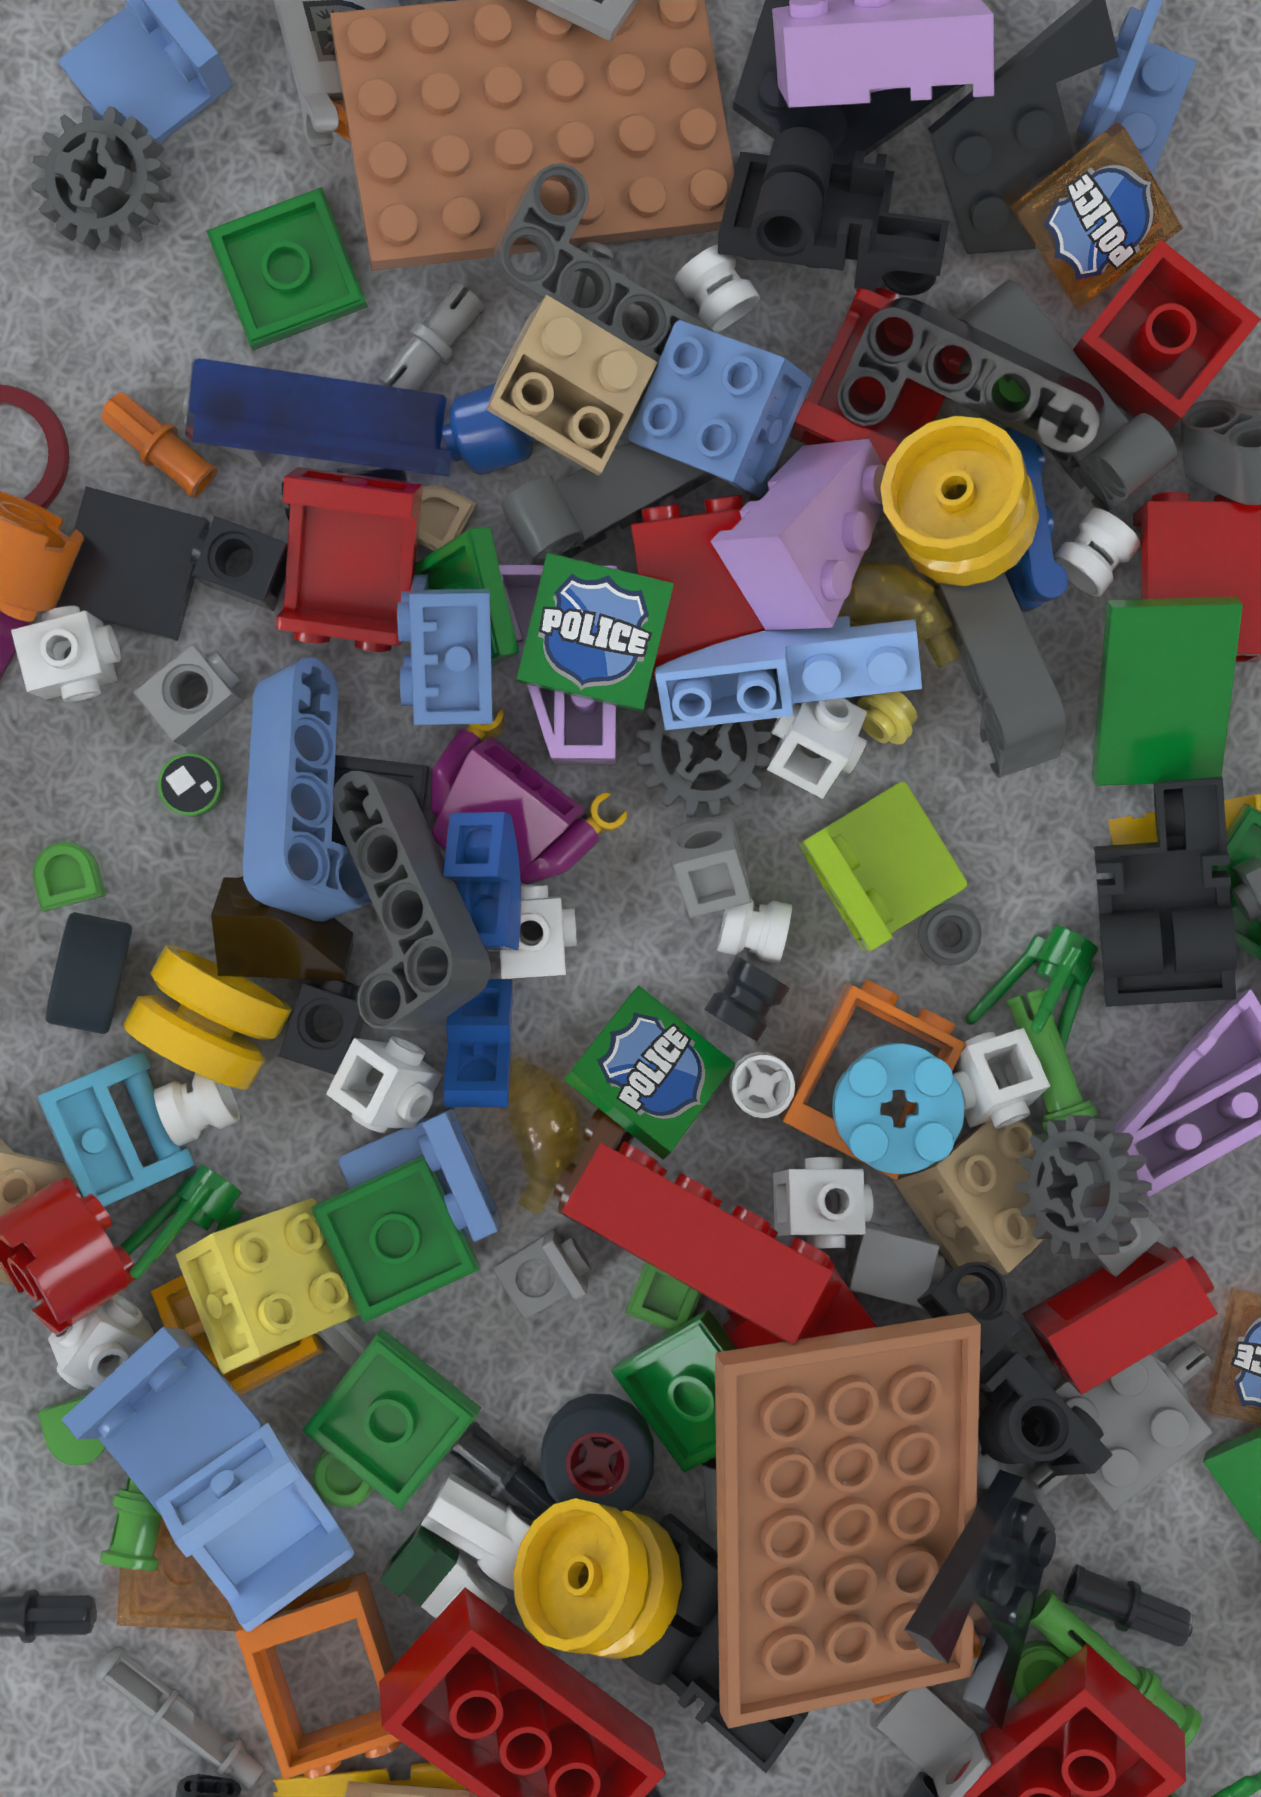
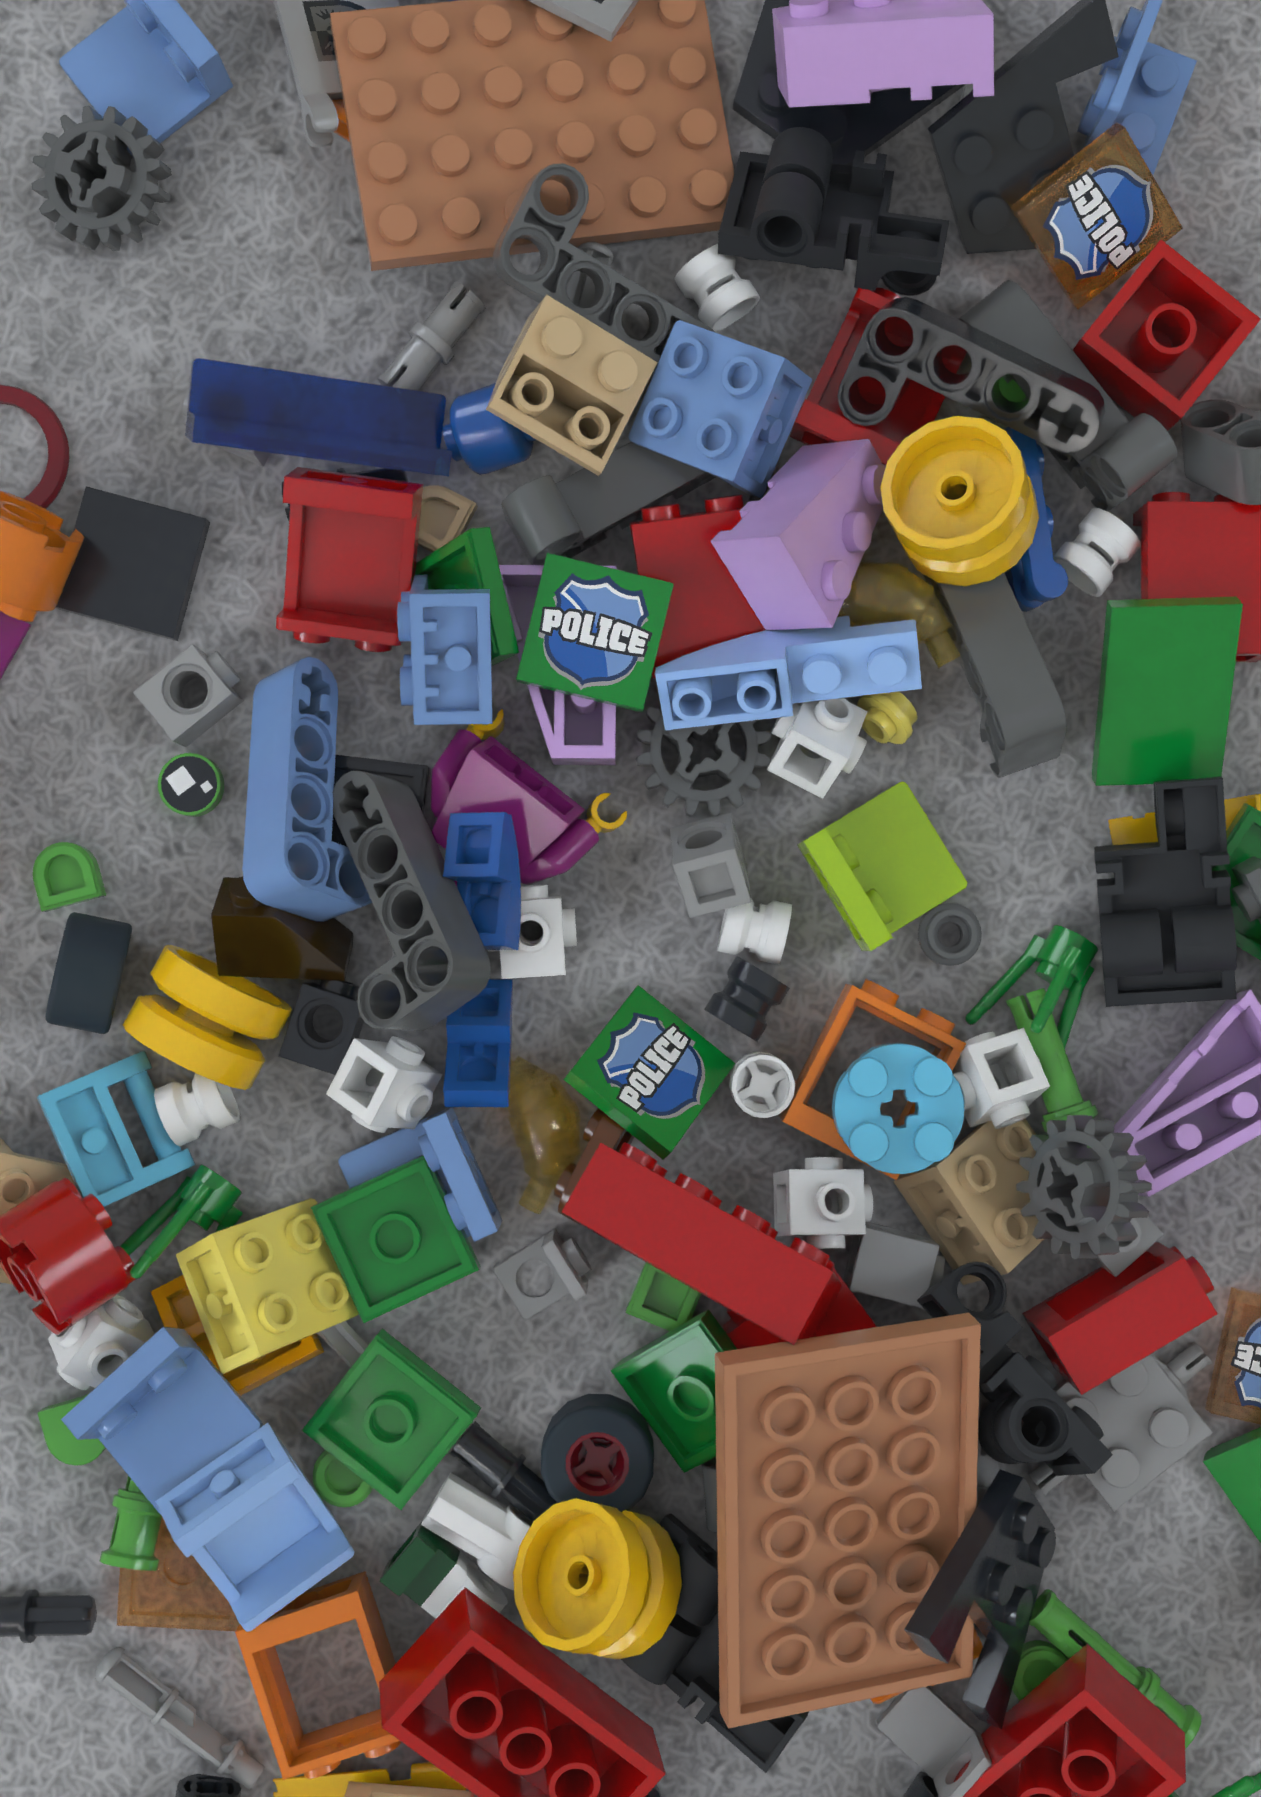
white brick [11,606,121,702] -> none
orange axle [101,392,218,498] -> none
black brick [190,516,288,611] -> none
green tile [206,187,368,351] -> none
black axle [1063,1564,1193,1647] -> none

